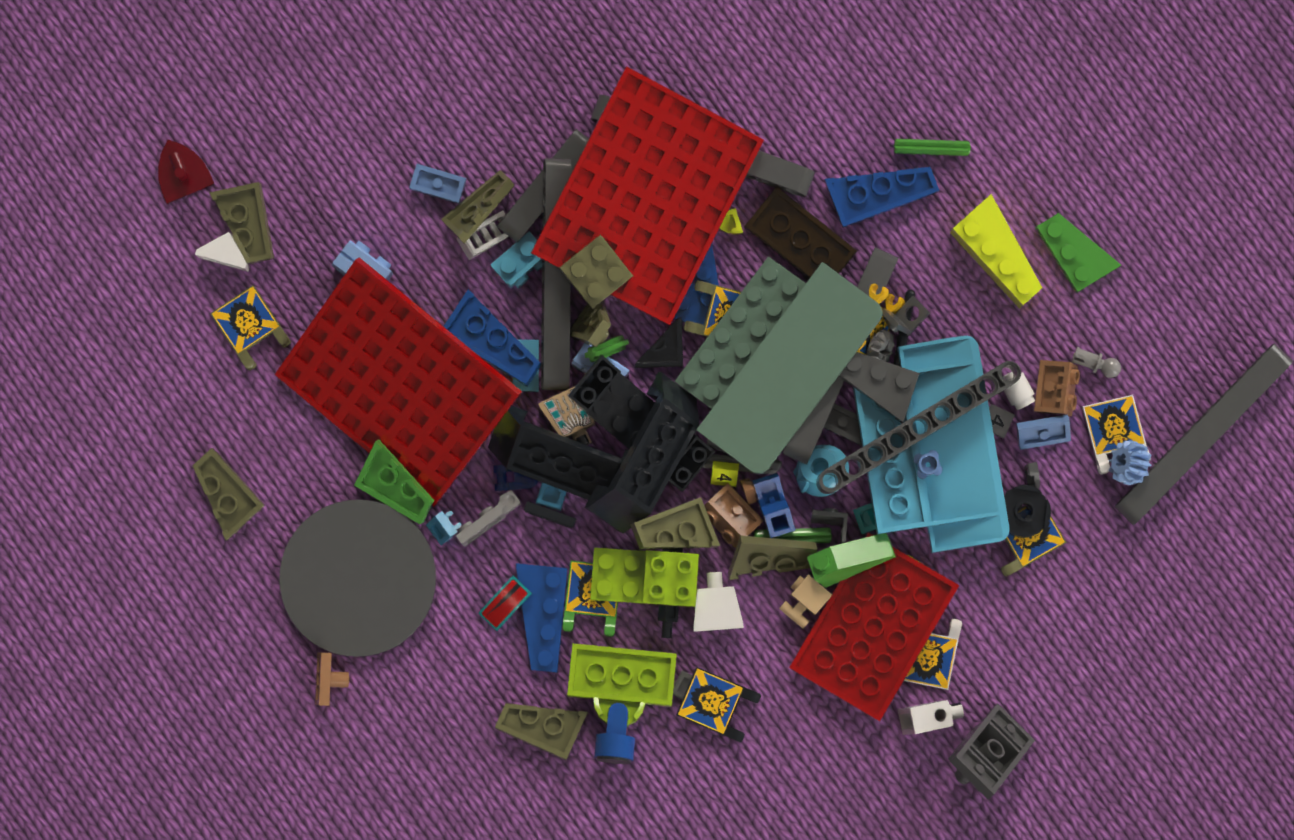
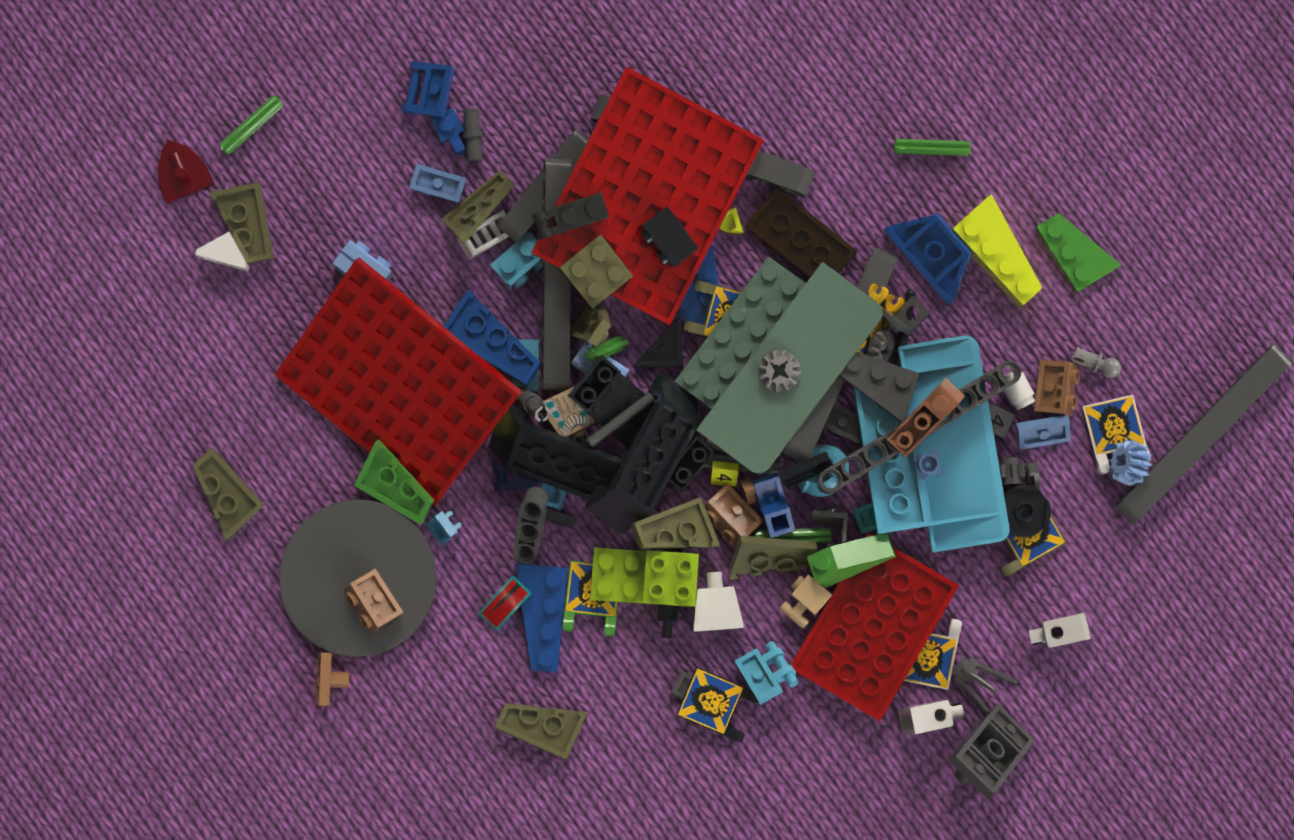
flag [210,285,291,371] -> none
light grey hinge [456,490,521,547] -> none
lime plate [567,643,677,764] -> none
blue wing [824,167,940,228] -> none
none -> bright green axle [219,95,283,155]
none -> medium nougat bracket [344,568,403,634]
none -> blue plate [401,61,455,118]
none -> blue plate [430,108,466,156]
none -> dark grey pin [462,108,483,162]
none -> dark grey beam [513,487,548,563]
none -> dark grey pin [516,386,550,422]
none -> pearl dark grey plate [532,192,609,240]
none -> dark grey bar [586,392,655,448]
none -> black brick [639,206,699,268]
none -> medium azure plate [734,641,799,705]
none -> light grey gear [759,350,801,392]
none -> black tile [779,452,834,489]
none -> blue wing [884,213,973,305]
none -> nougat slope [887,378,965,457]
none -> dark grey plant [951,656,1018,713]
none -> dark grey gear [999,457,1026,485]
none -> white torso [1029,612,1091,648]

